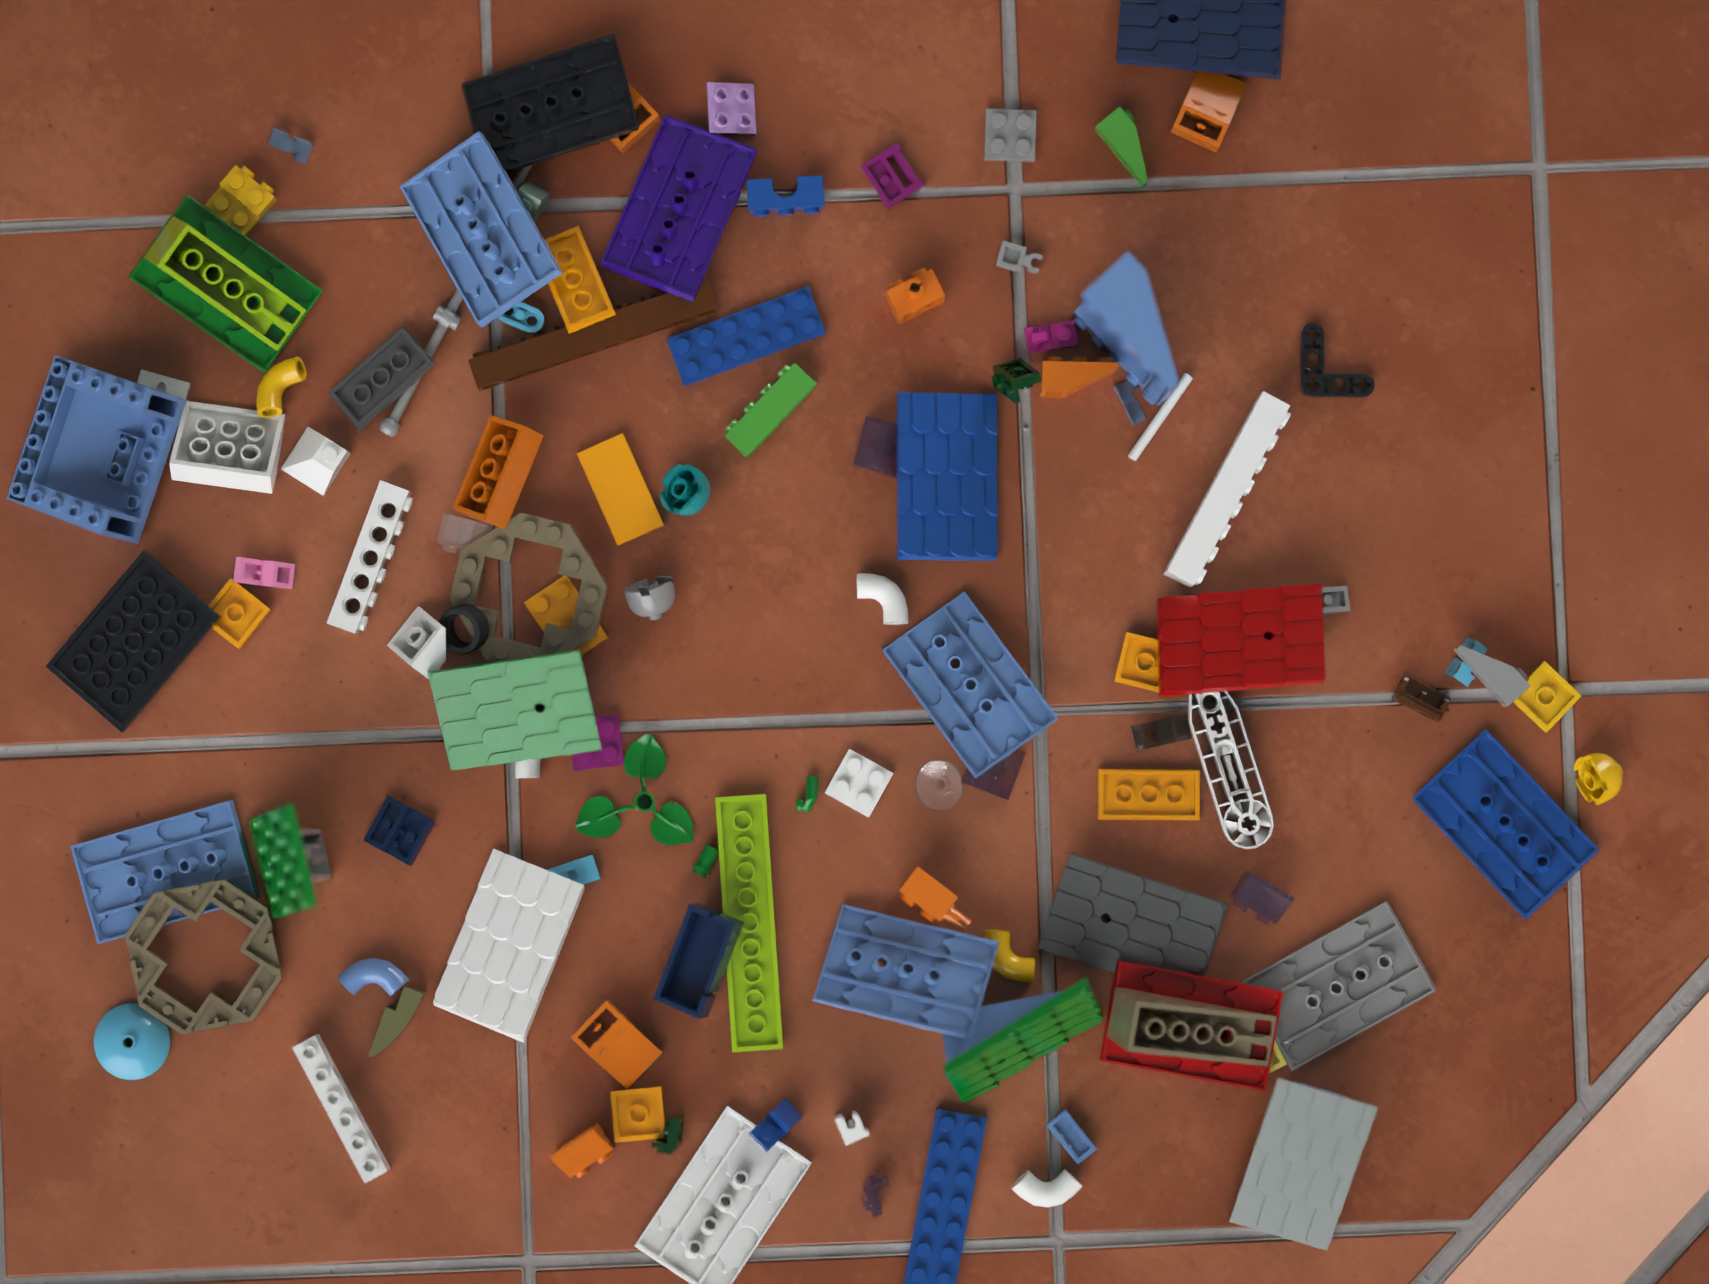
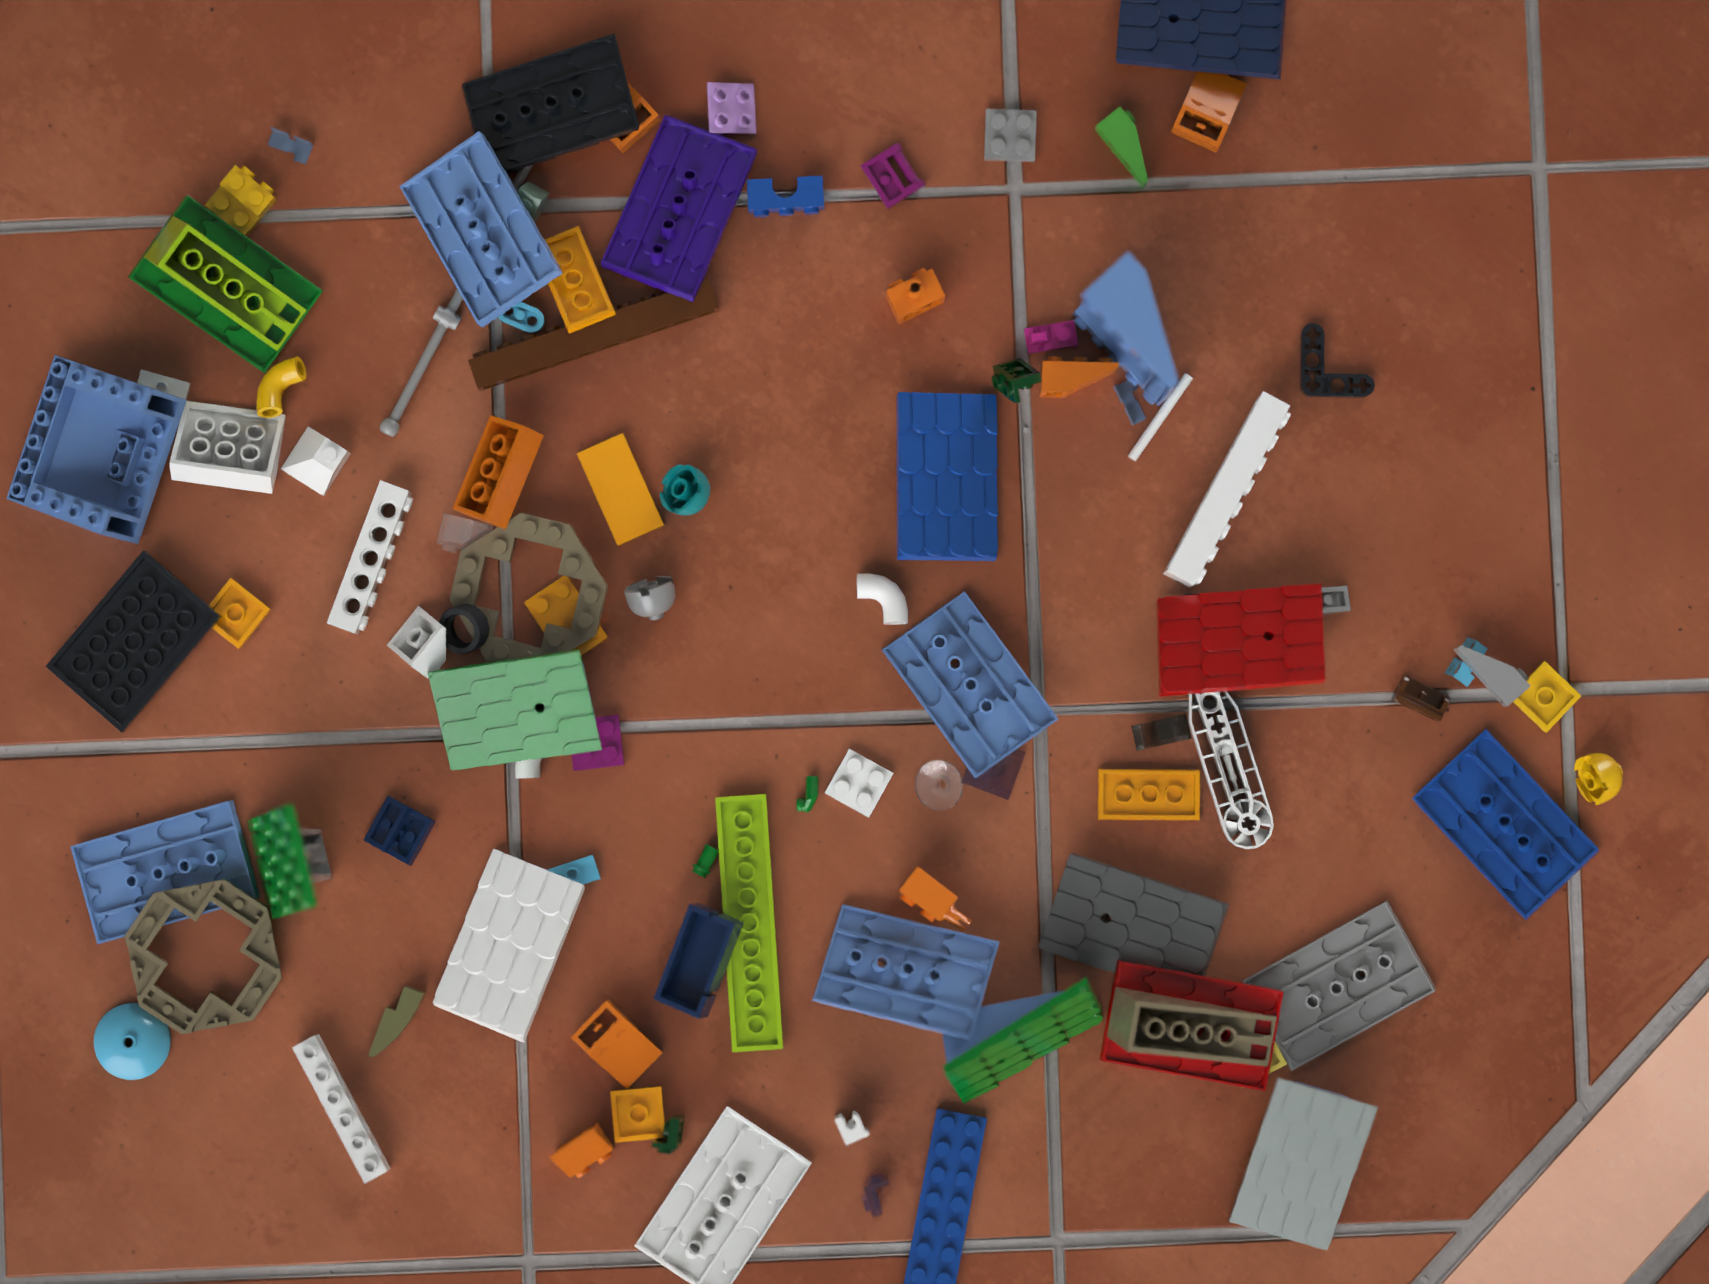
bright pink slope [233,557,295,589] -> none
dark grey tile [328,326,436,431] -> none
medium blue cylinder [337,958,409,997] -> none
green plant [575,734,694,845] -> none
blue plate [666,286,826,387] -> none
bright green brick [725,363,817,459] -> none
blue slope [749,1099,803,1152] -> none
slope [853,416,897,479] -> none
yellow cylinder [985,929,1035,983] -> none
light grey plate [996,241,1043,274] -> none
white cylinder [1011,1169,1083,1208] -> none
medium blue plate [1046,1108,1097,1165] -> none
light orange plate [1114,632,1159,692] -> none
clear purple slope [1230,871,1294,926] -> none

